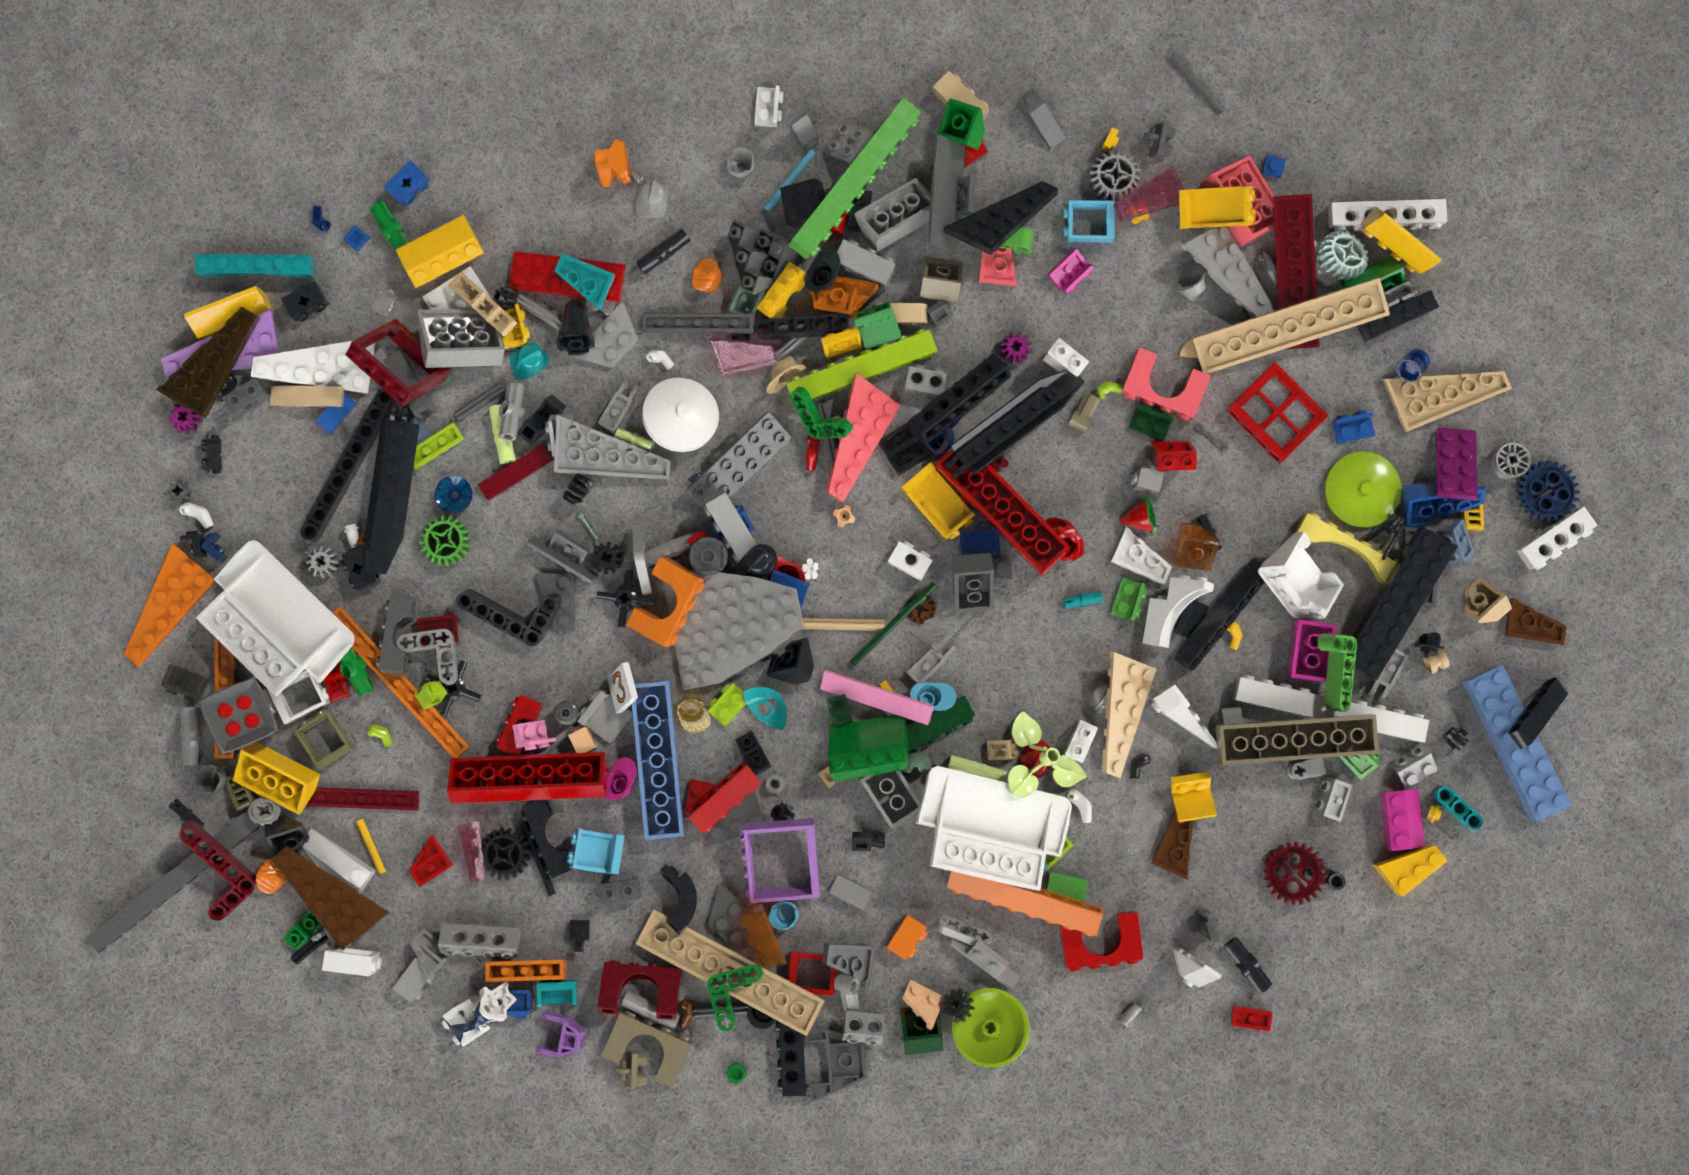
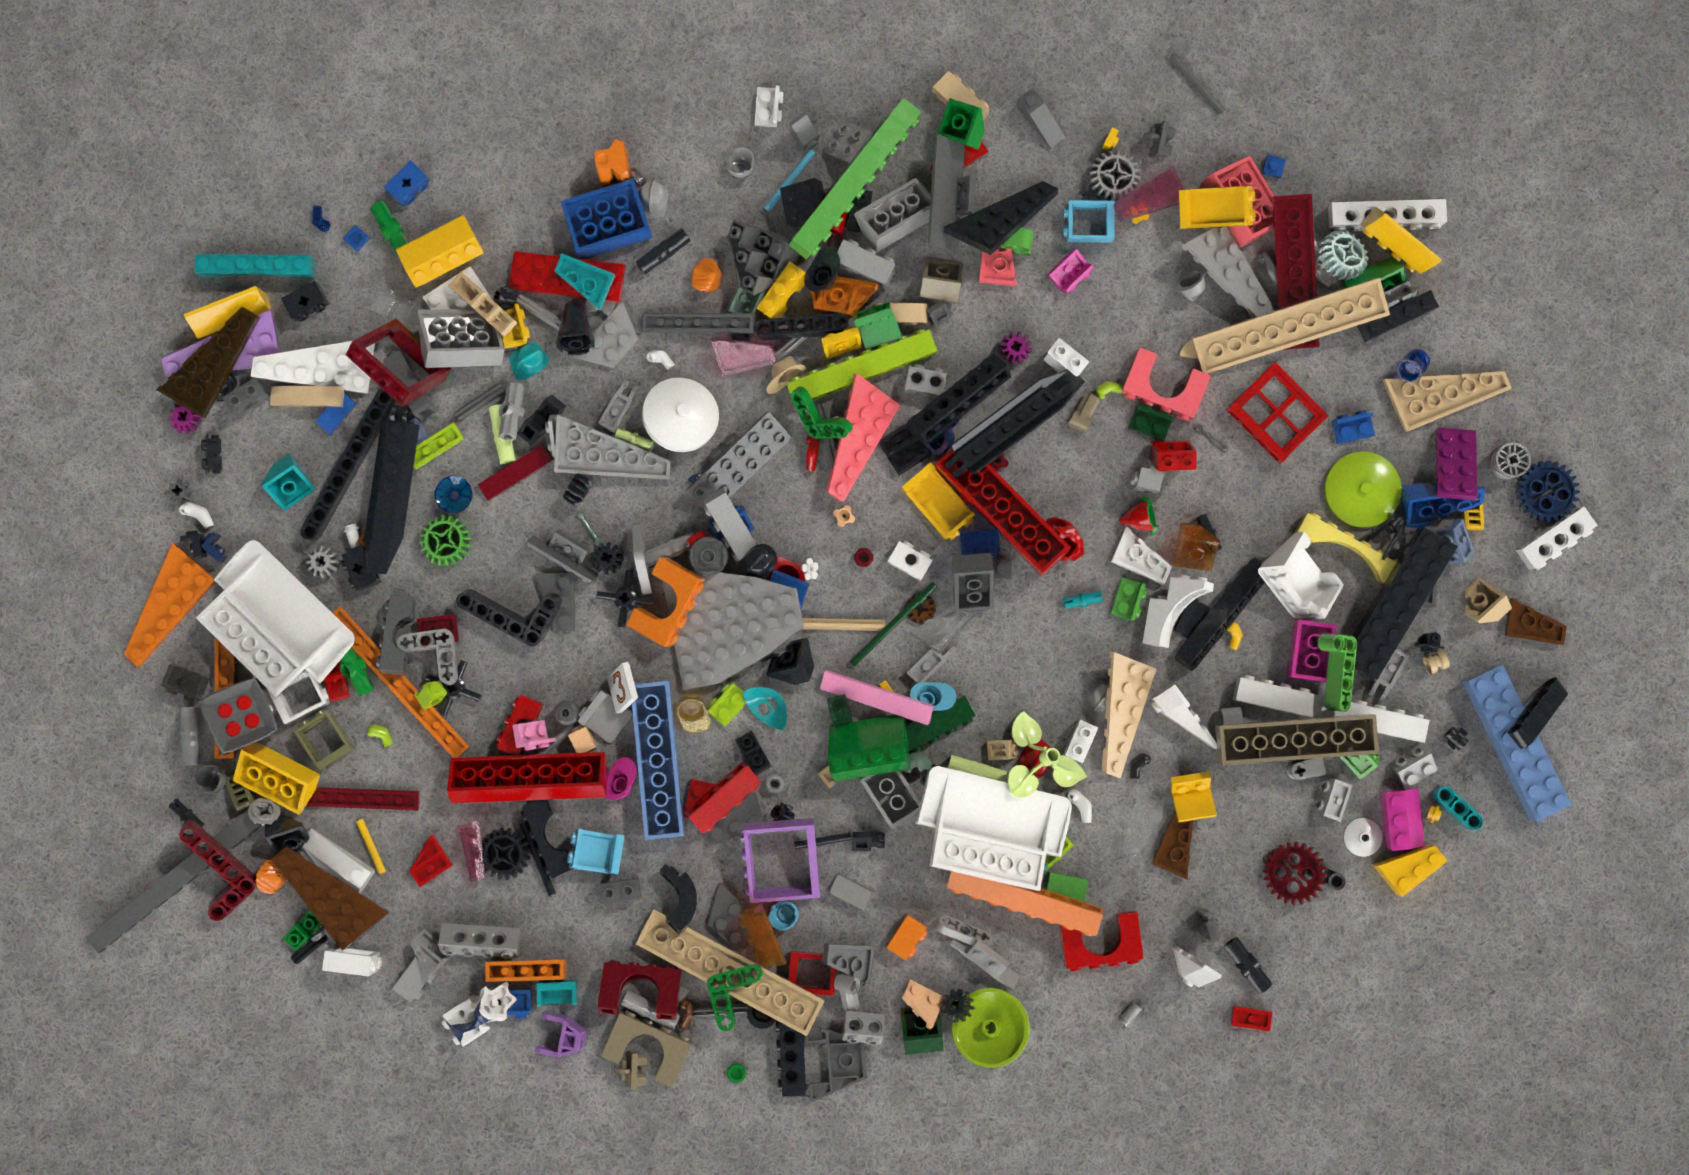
black plate [570,920,590,954] -> none
none -> teal slope [261,453,316,511]
none -> blue slope [561,178,653,259]
none -> black bar [794,832,852,849]
none -> dark red plate [854,548,873,567]
none -> white dish [1344,818,1382,857]

